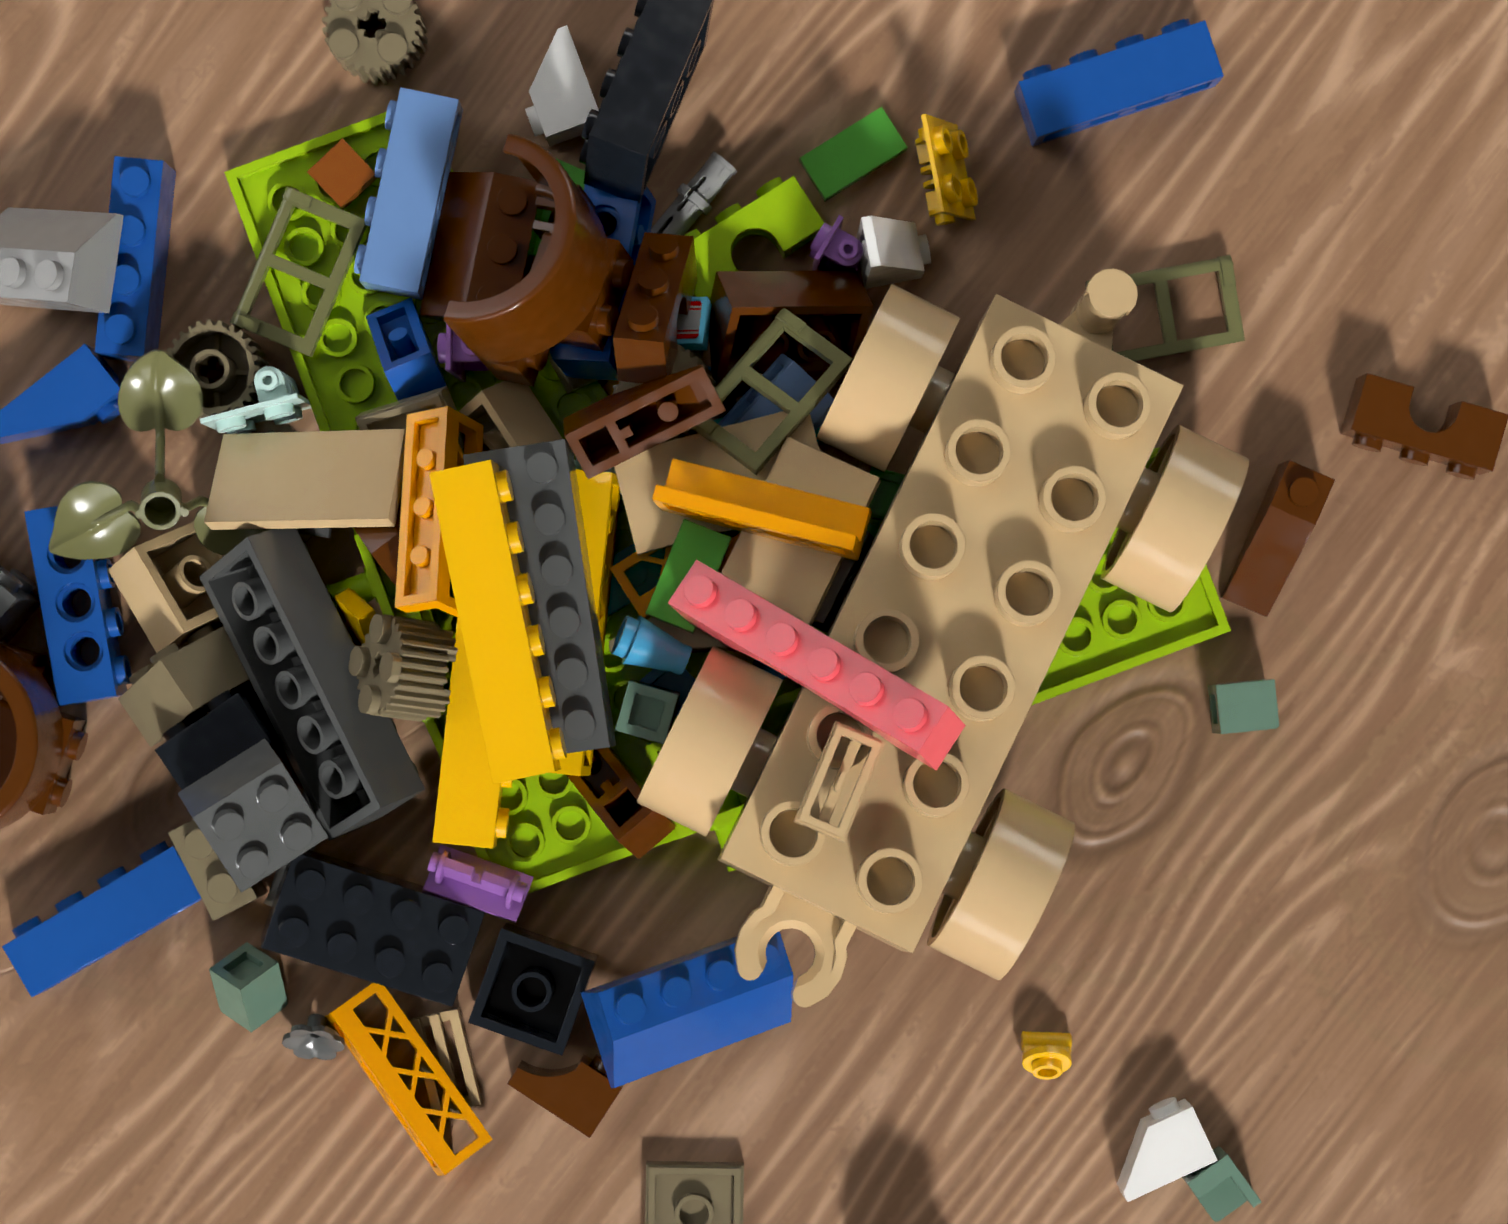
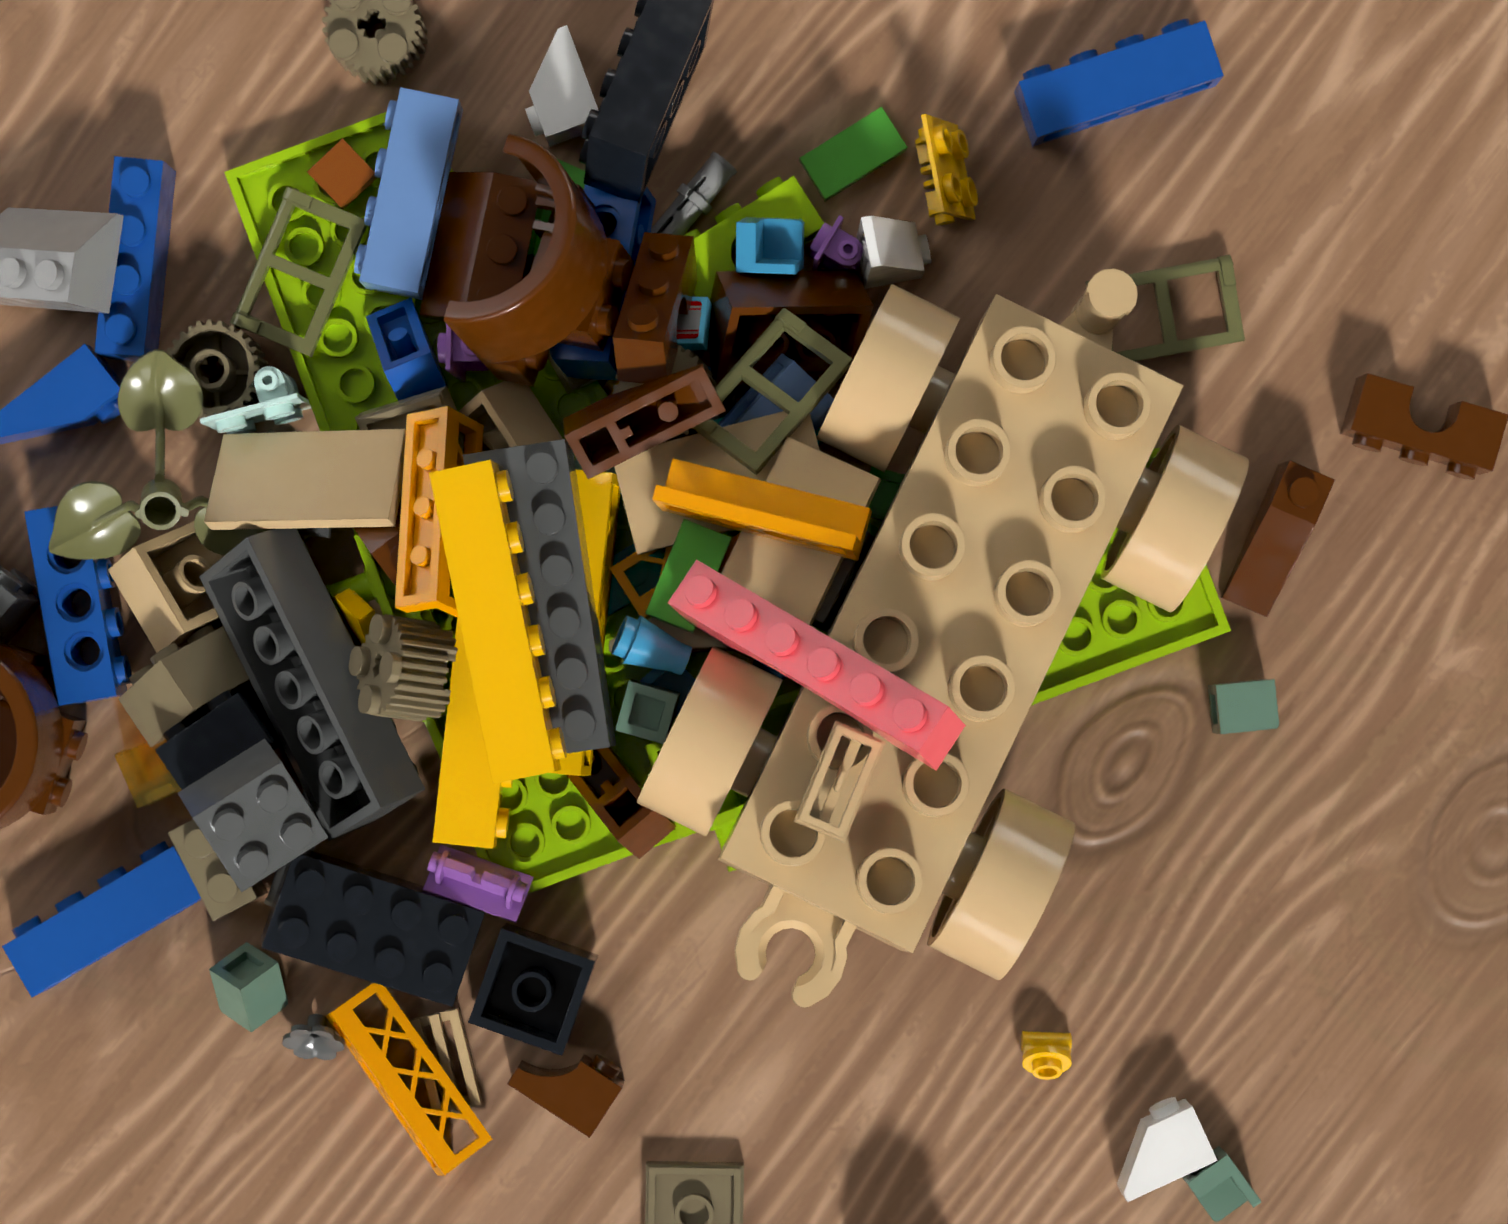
blue slope [581,931,794,1088] -> none
none -> clear yellow panel [114,740,182,808]
none -> dark azure panel [736,217,804,274]

